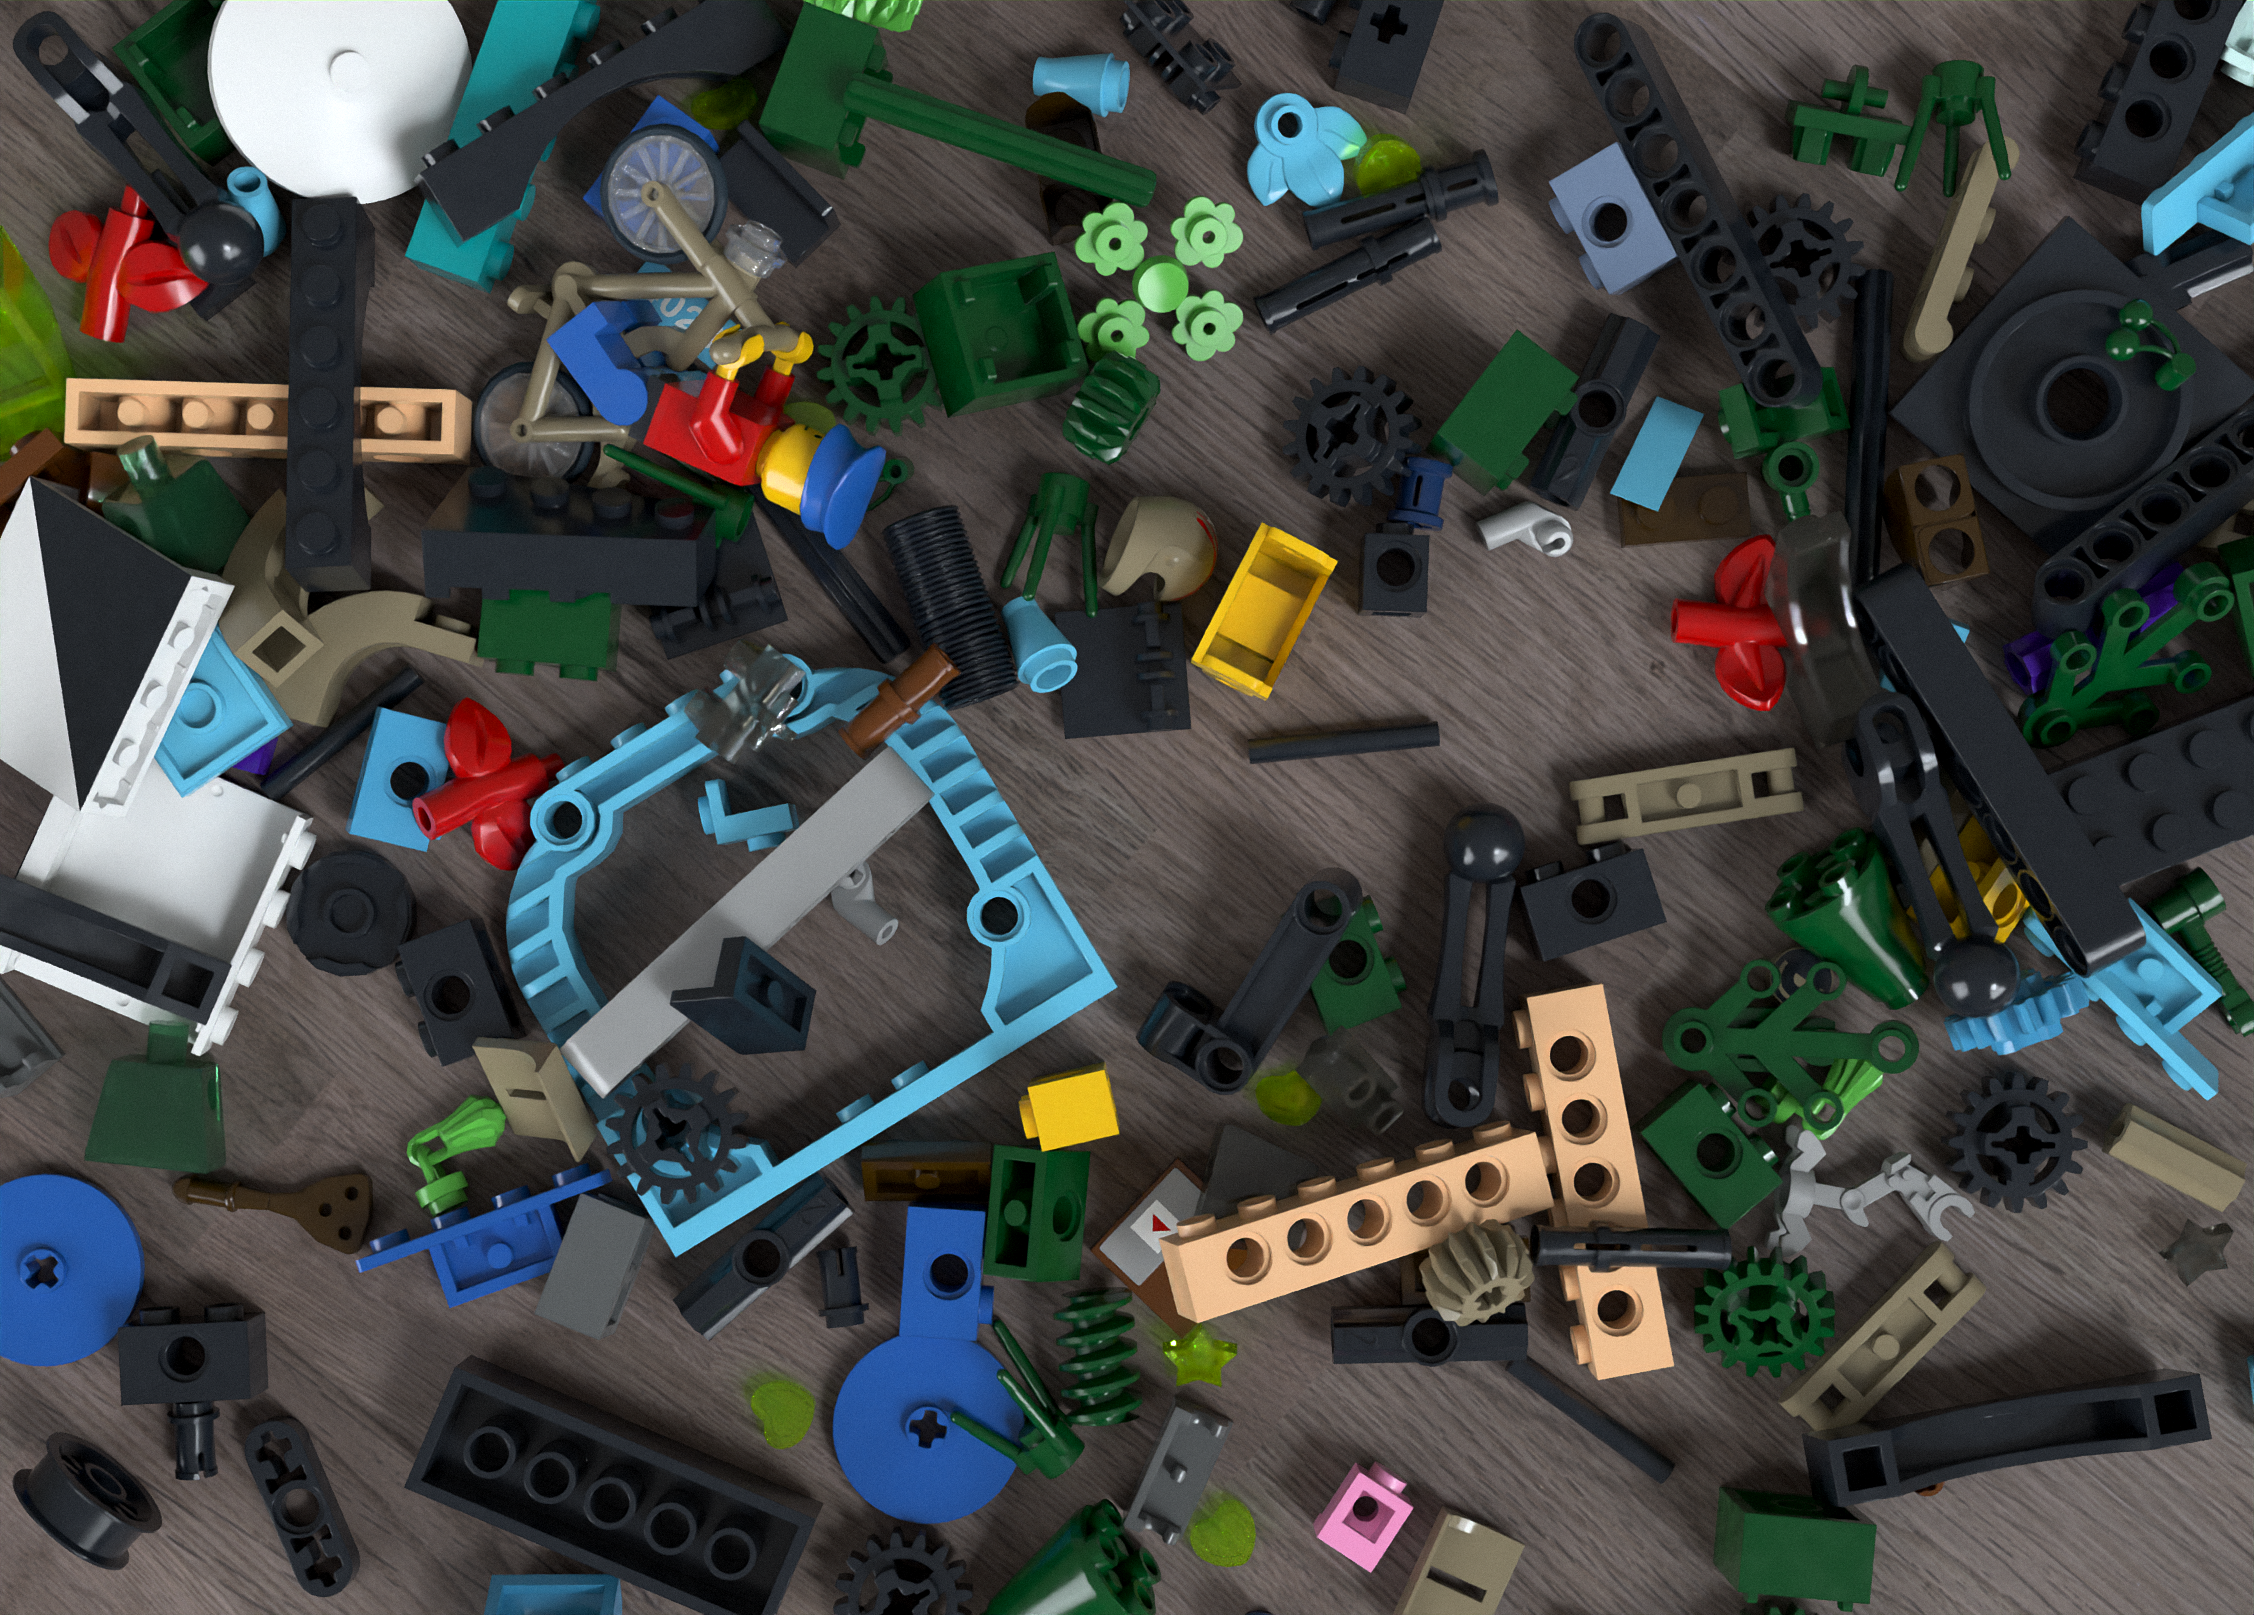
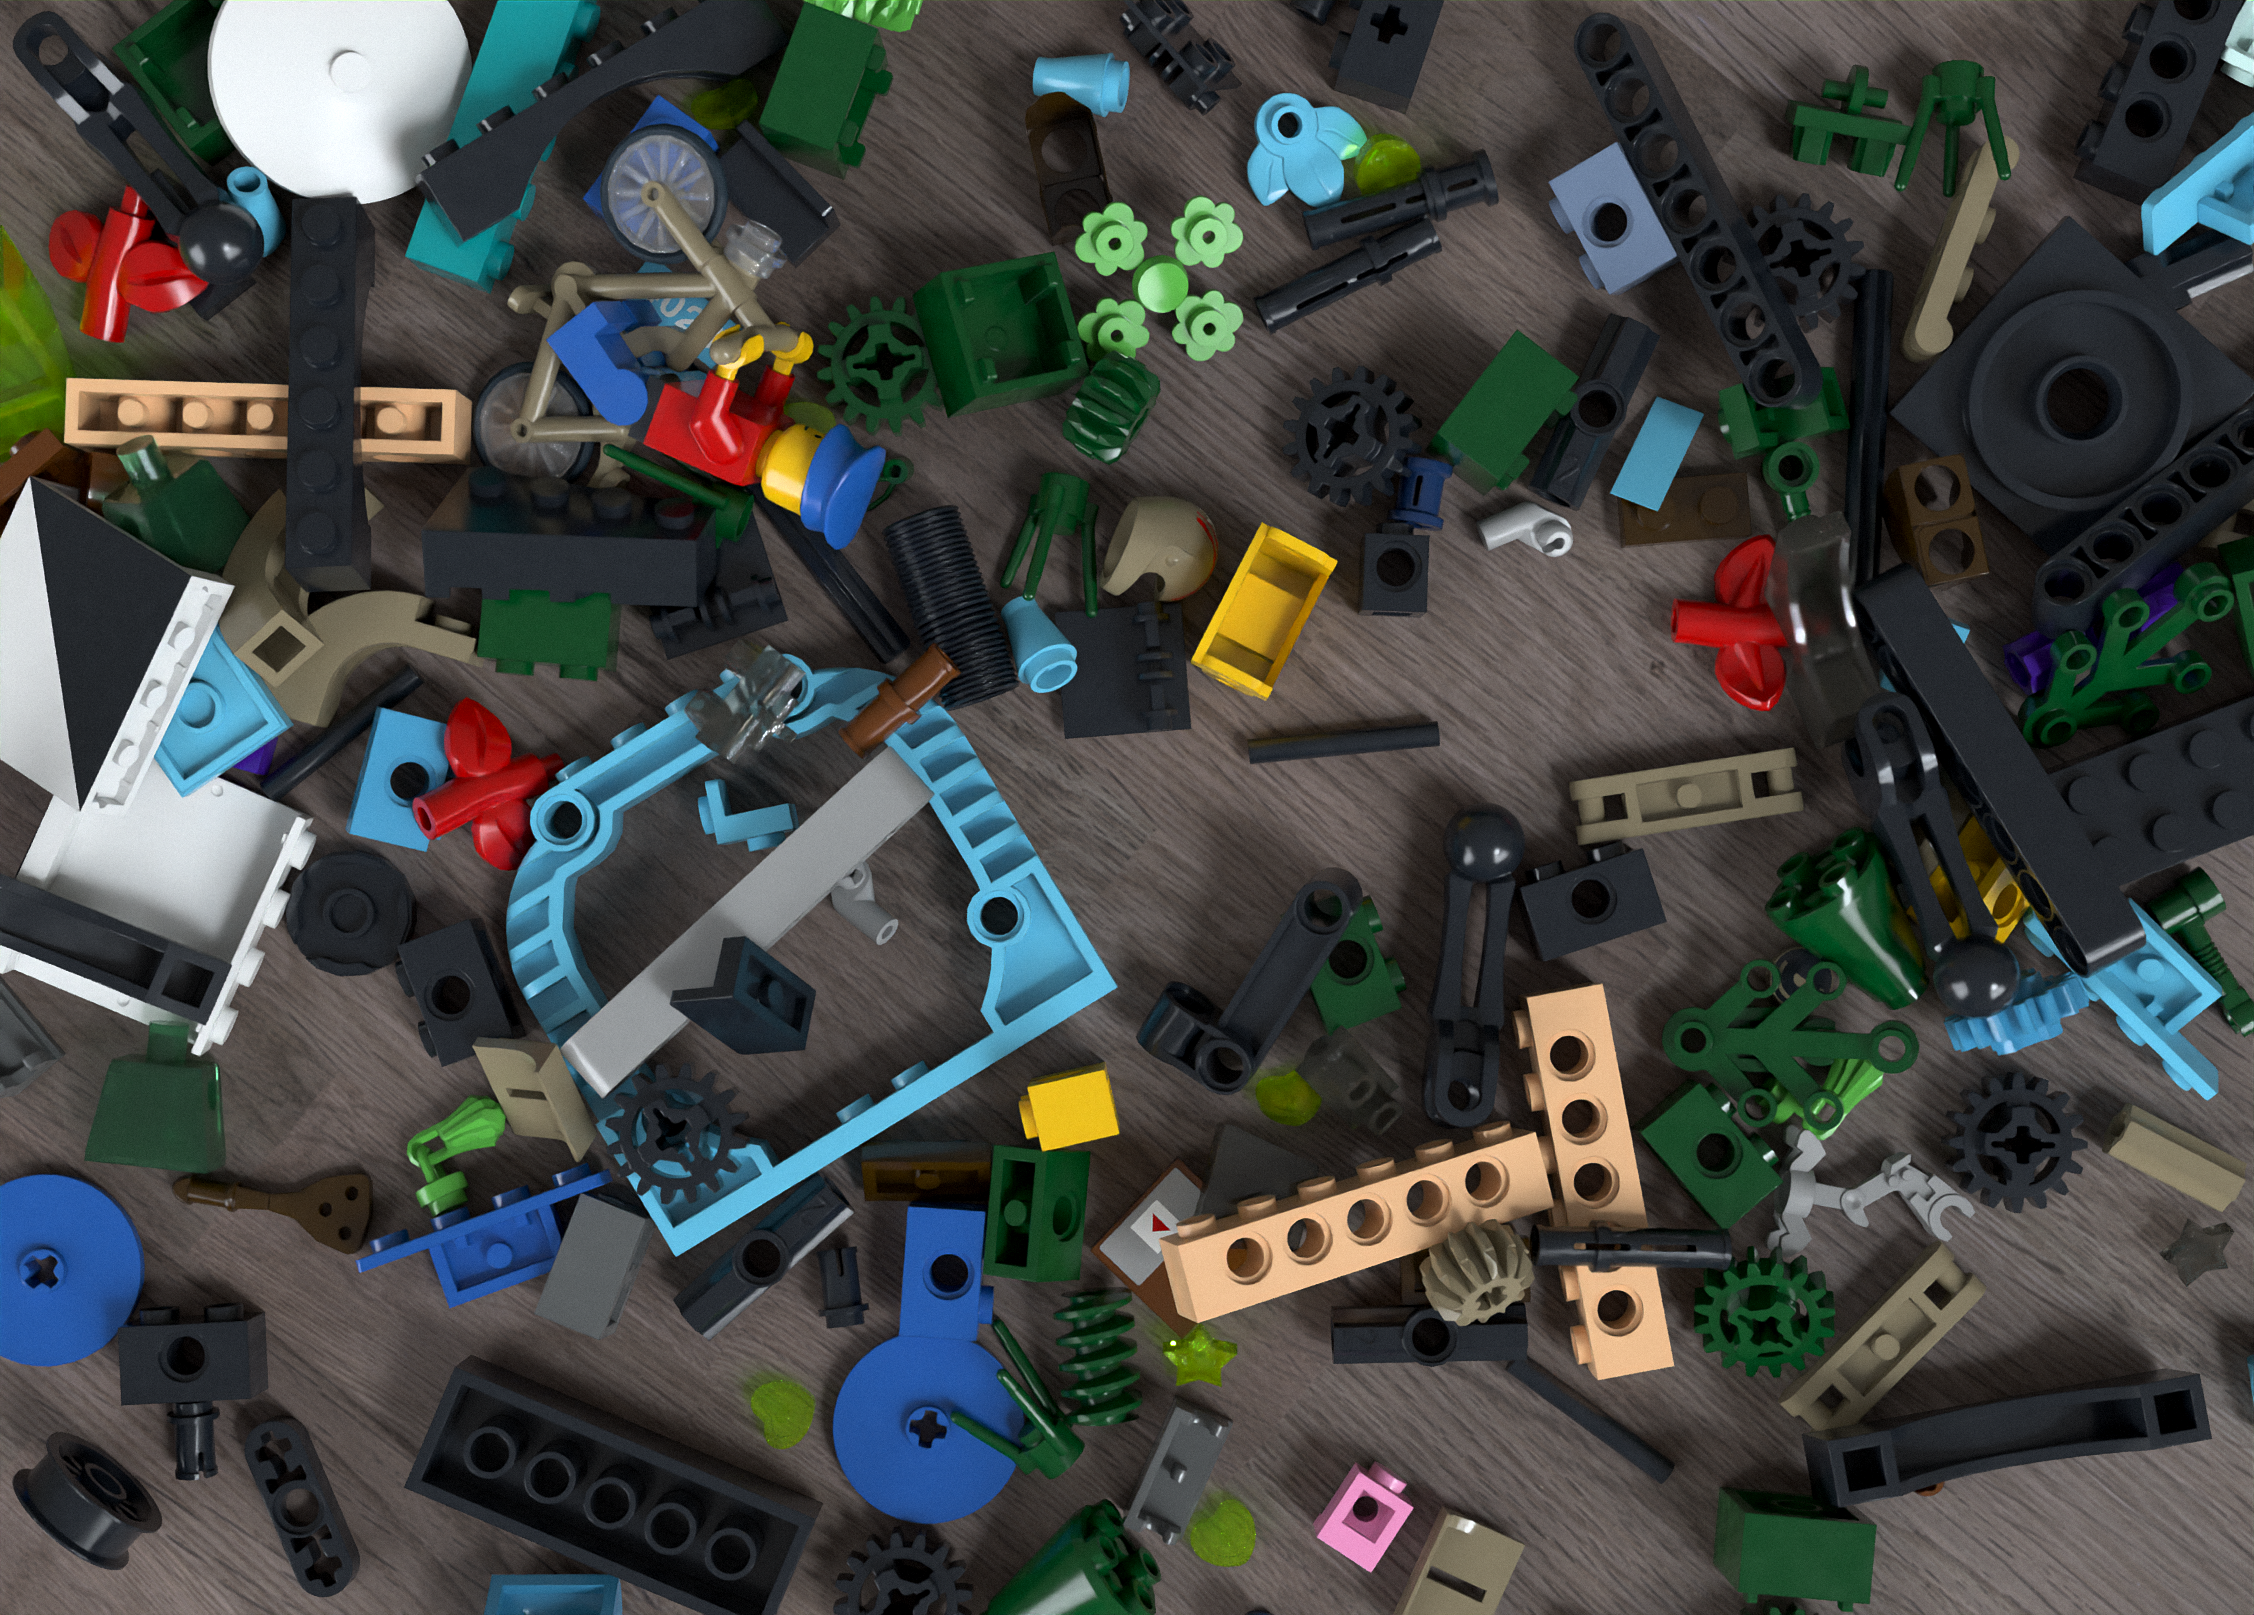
dark green axle [842,72,1156,208] -> none
dark green piece [2105,298,2196,391] -> none

